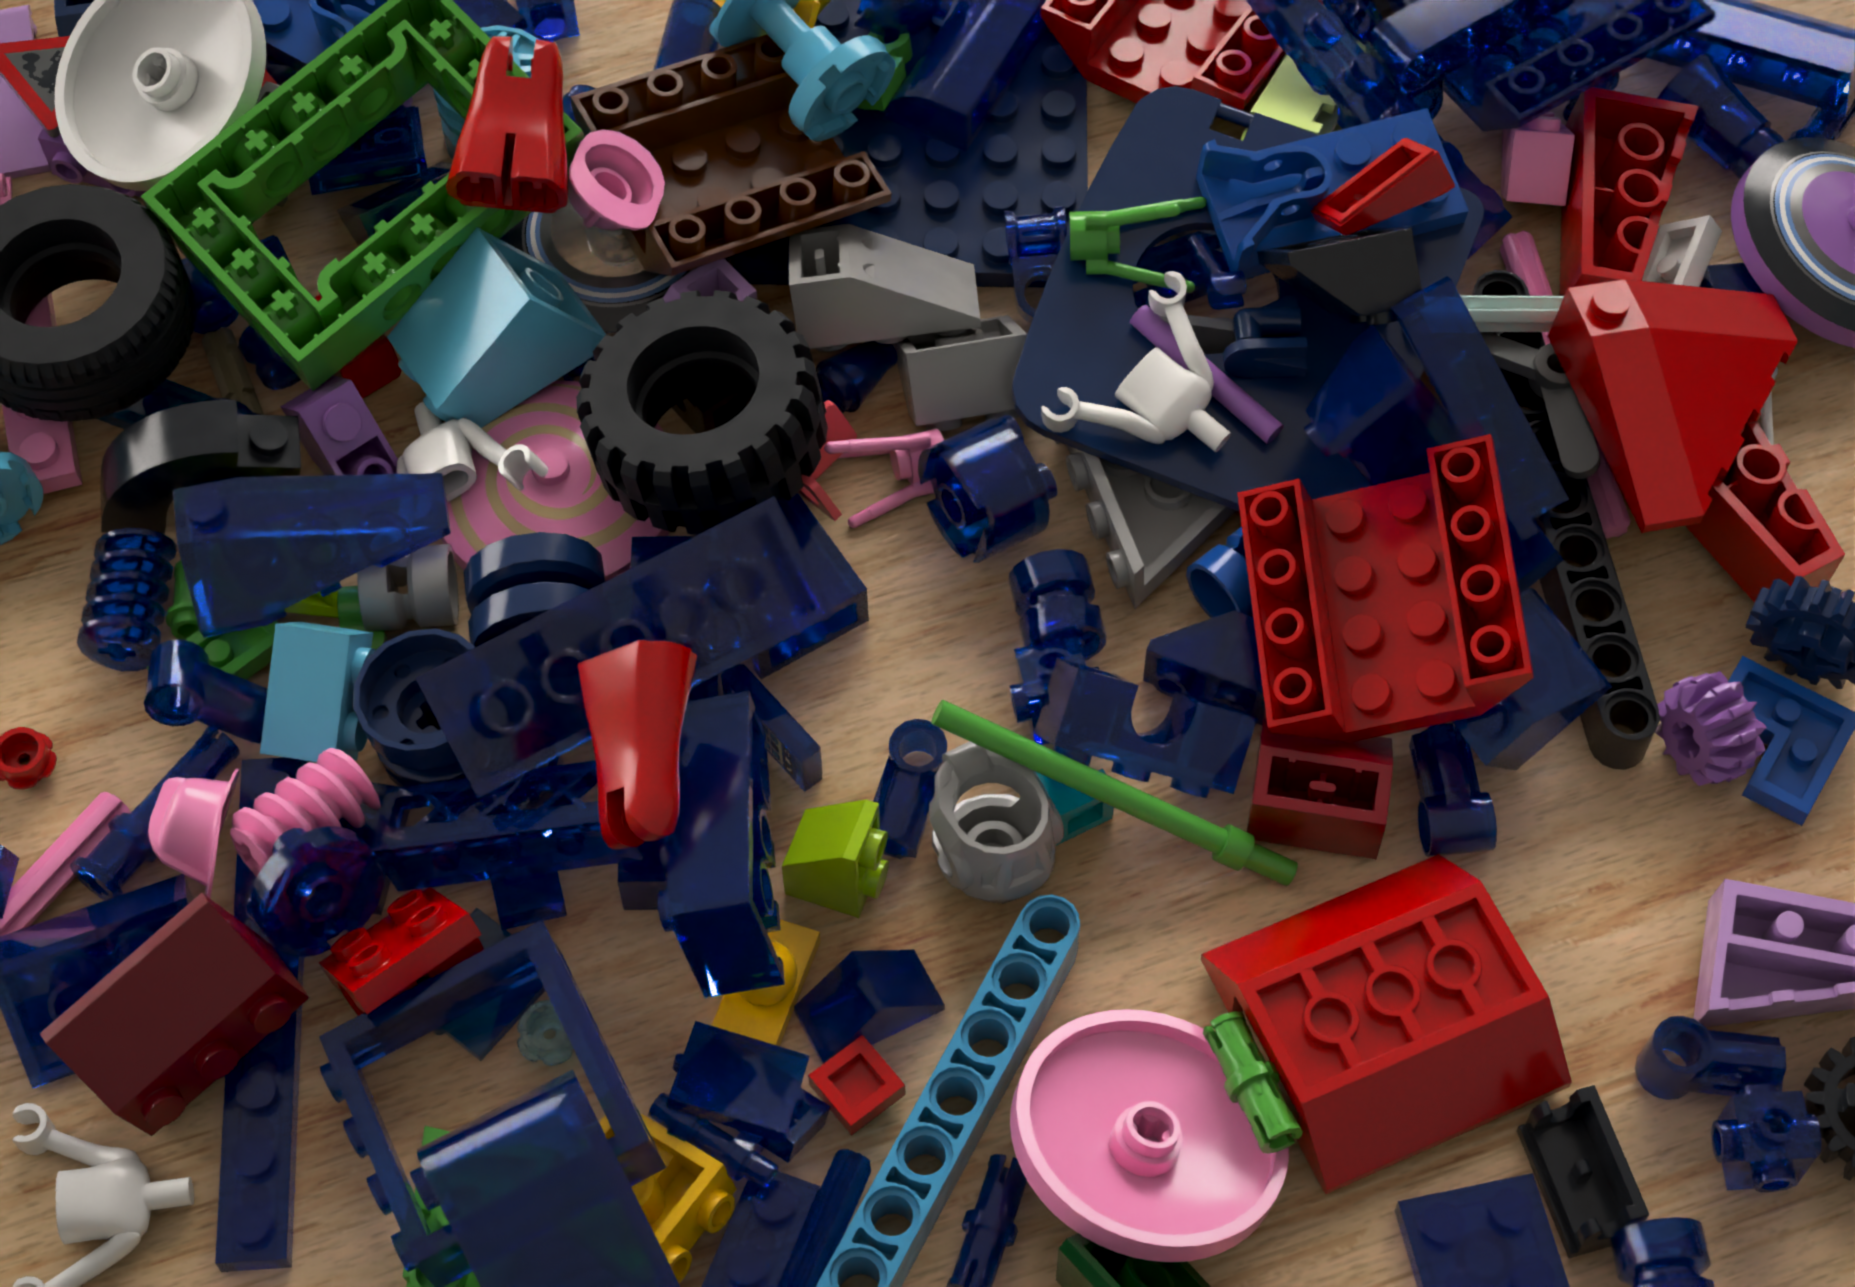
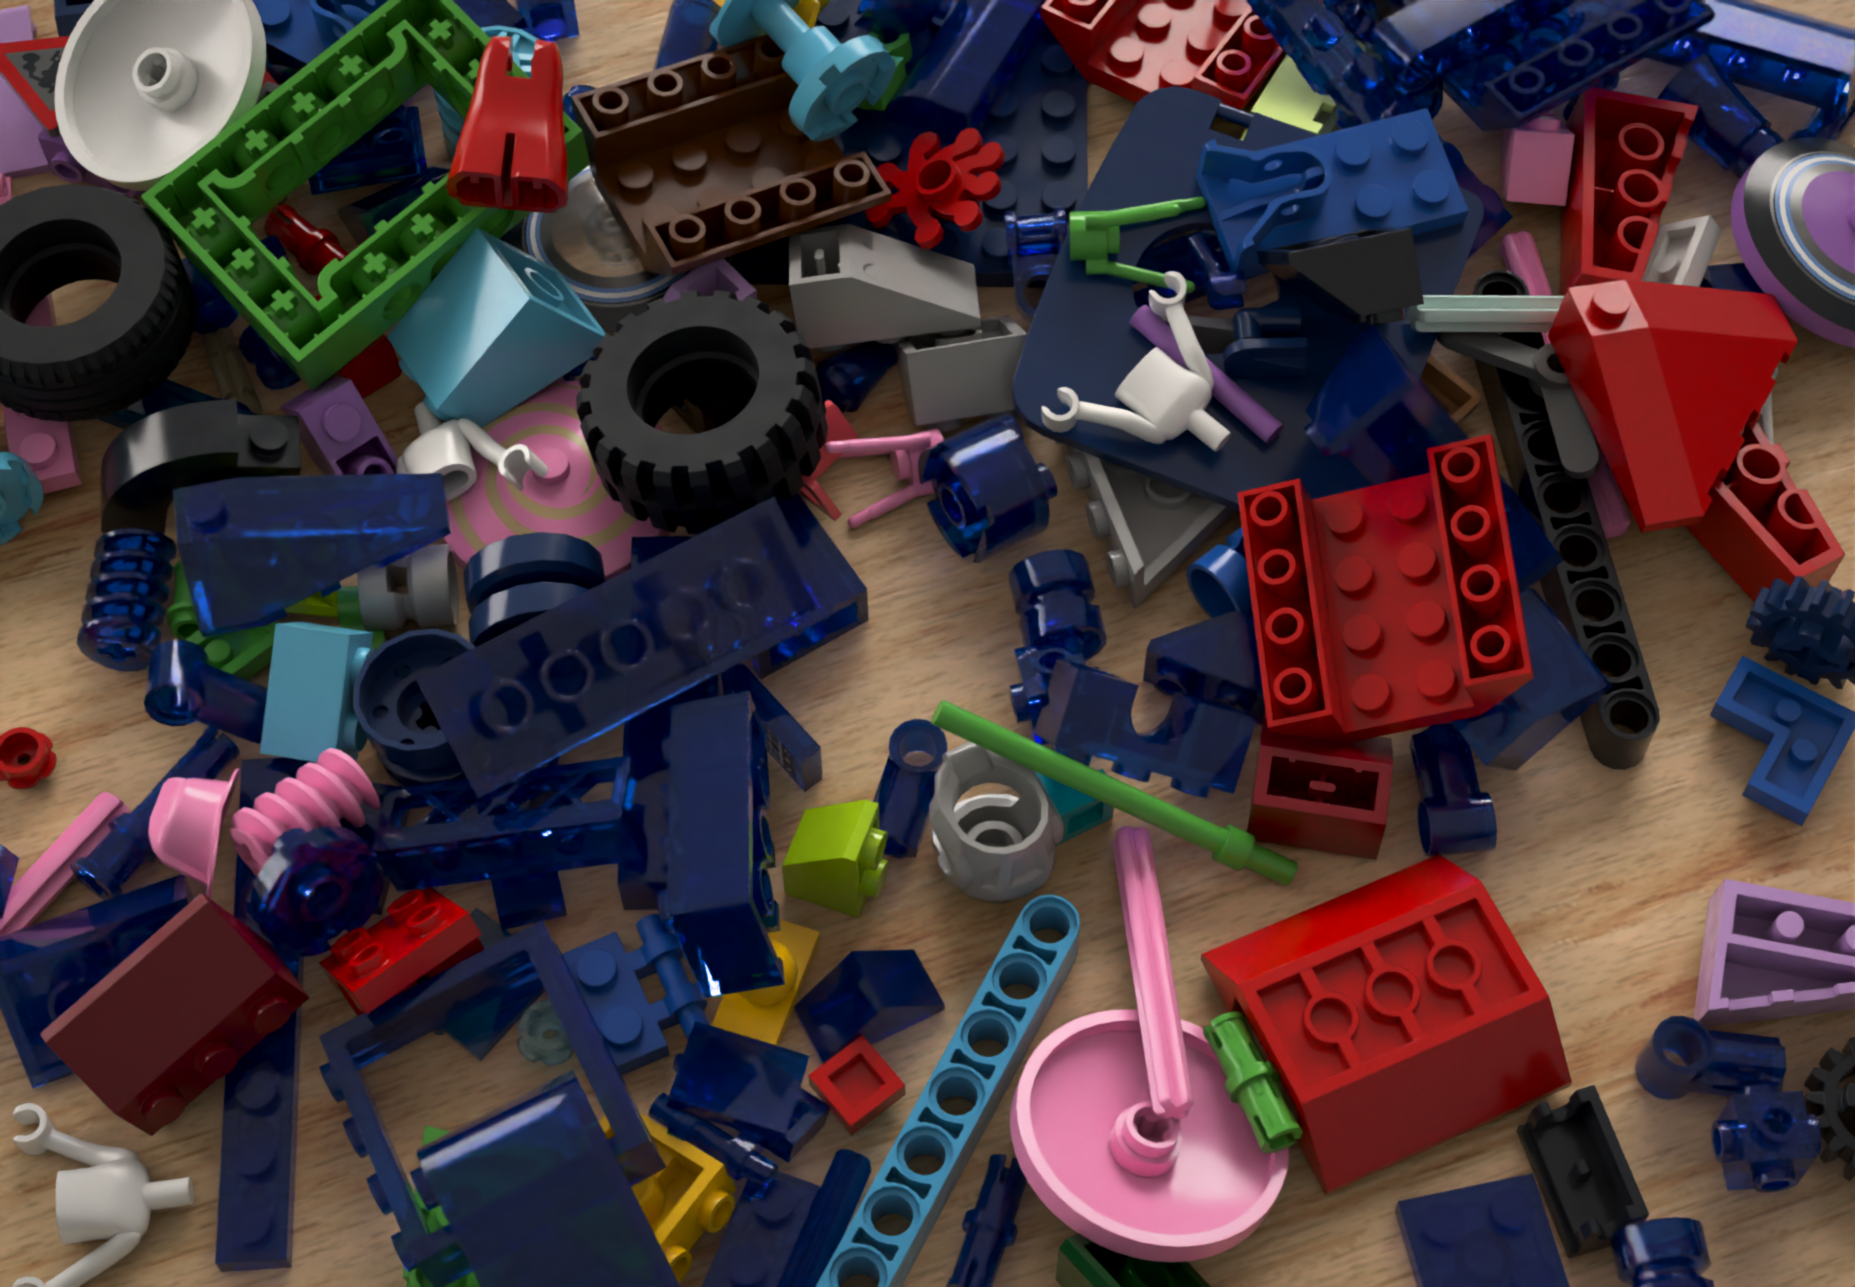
bright pink piece [568,129,665,231] -> none
red piece [578,640,697,850] -> none
red slope [1310,138,1455,236] -> none
clear blue fence [1391,276,1569,541] -> none
medium lavender gear [1655,671,1767,786] -> none
none -> red pin [264,204,349,275]
none -> blue plate [554,914,711,1082]
none -> red animal [865,128,1006,249]
none -> bright pink axle [1112,826,1194,1119]

